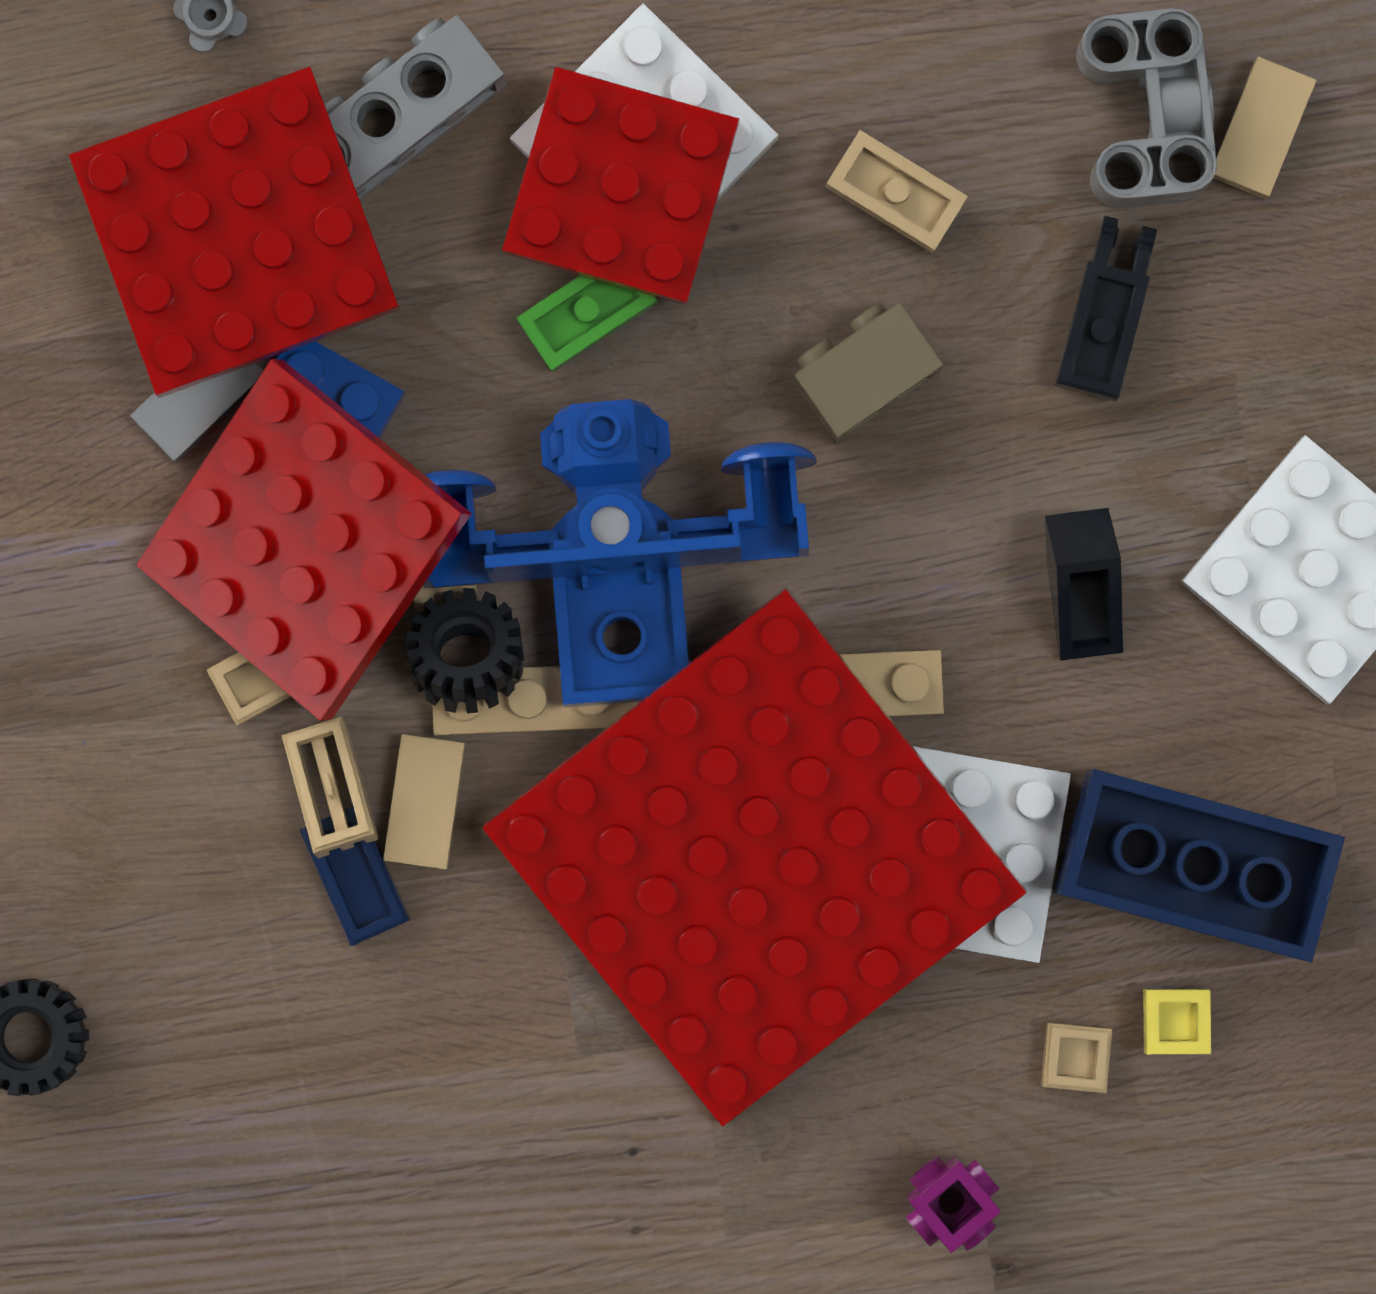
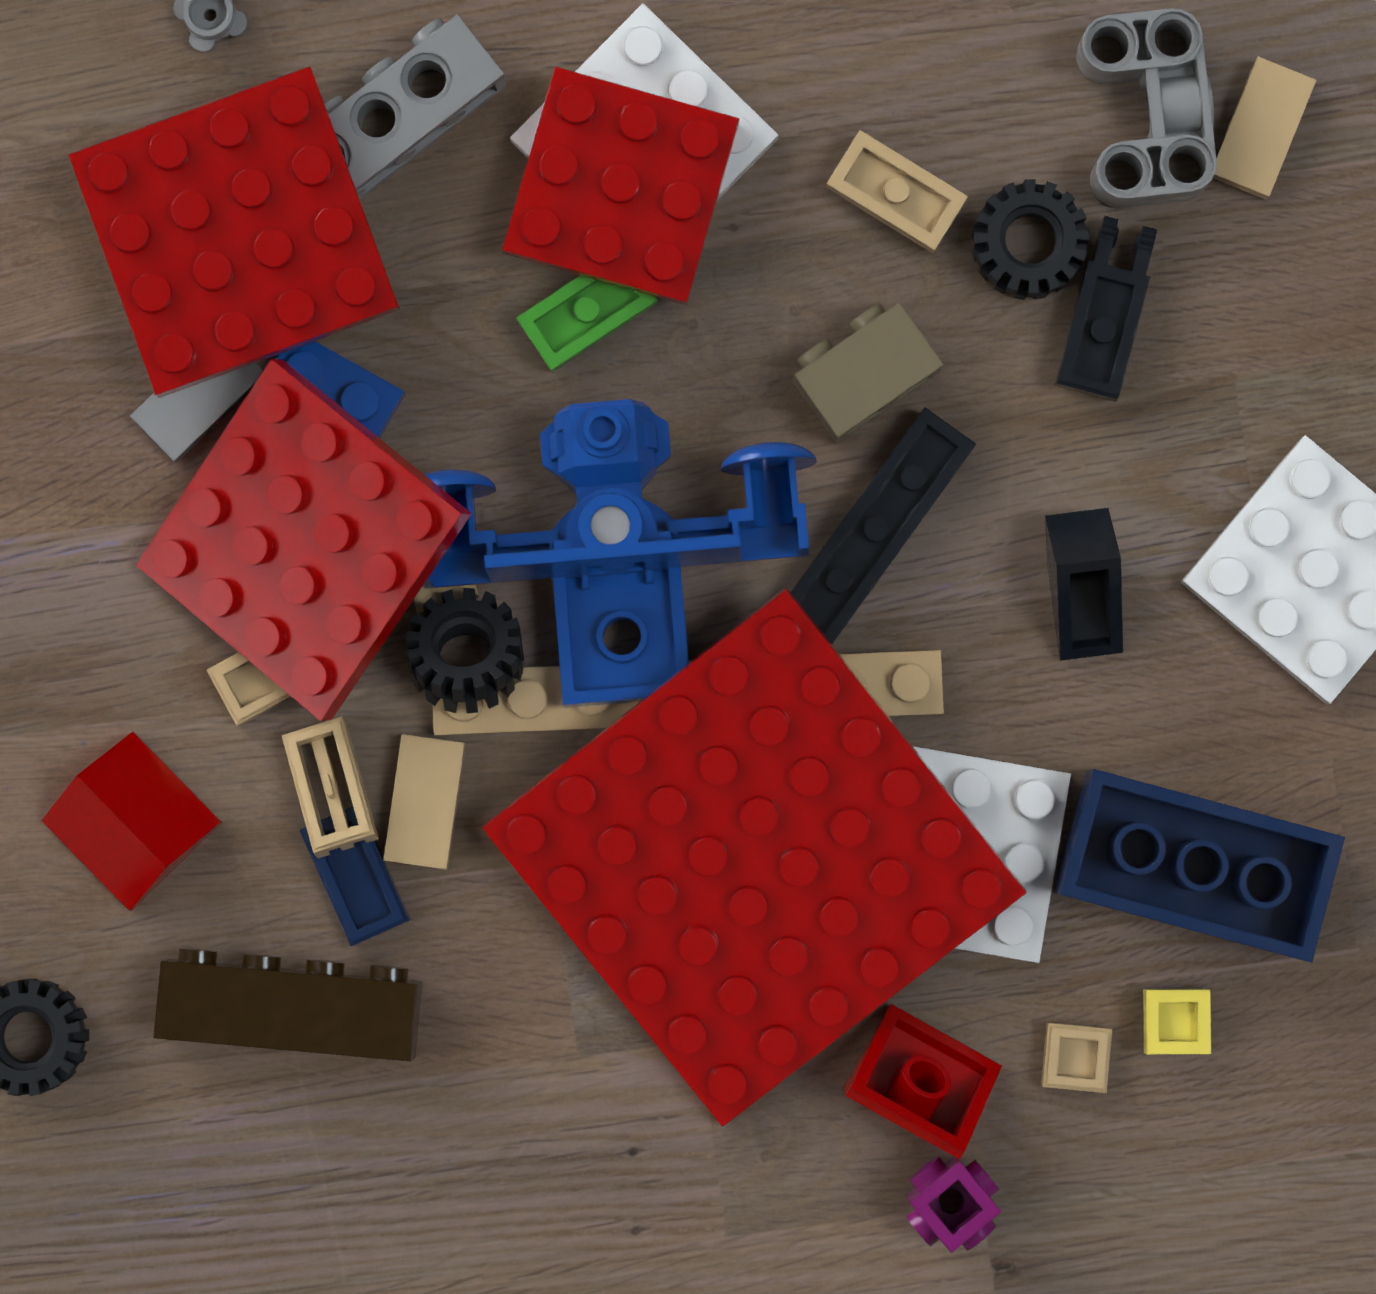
none -> red slope [41,731,222,911]
none -> dark brown brick [153,948,423,1062]
none -> black plate [791,407,976,644]
none -> red slope [842,1004,1002,1160]
none -> black tyre [971,179,1090,300]

